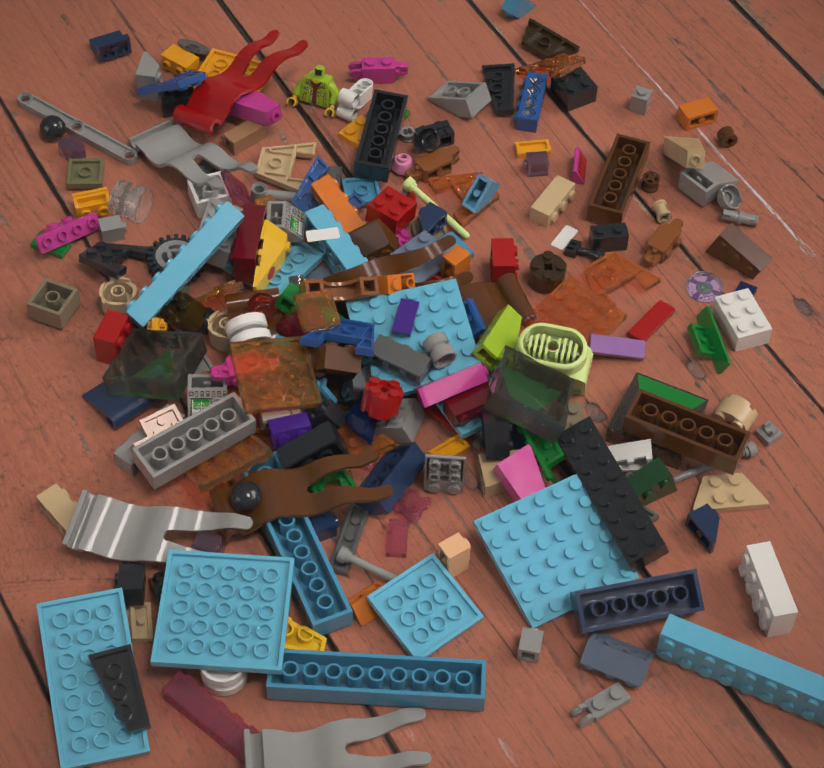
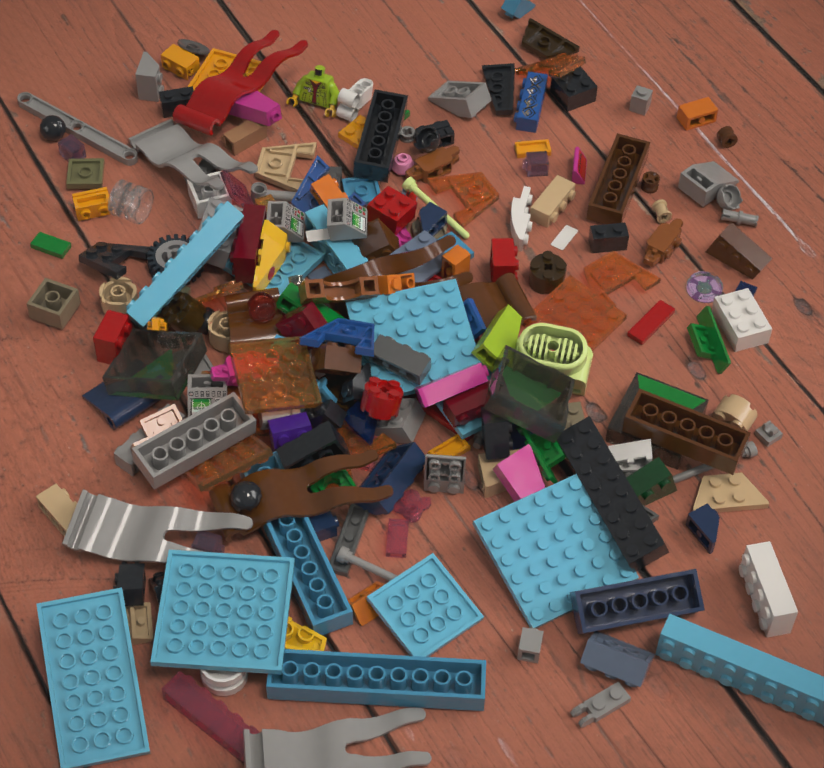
dark pink bracket [35,212,100,254] -> none
black wing [88,644,151,734] -> none
dark blue bracket [89,30,132,62] -> none
light grey brick [98,215,127,243] -> none
blue wing [136,70,207,96] -> none
white wheel [224,312,273,355] -> none
clear orange tile [293,289,341,333] -> none
dark pink hinge [348,57,408,84] -> none
dark purple tile [392,298,420,337] -> none
light grey wheel [422,332,457,368] -> none
light nougat brick [437,532,471,578] -> none
dark azure slope [461,173,501,213] -> none
black hinge [563,239,605,263] -> none
medium lavender tile [589,334,645,360] -> none
tan slope [663,136,706,169] -> none
none -> light grey slope [327,198,368,241]
none -> white slope [510,186,533,252]

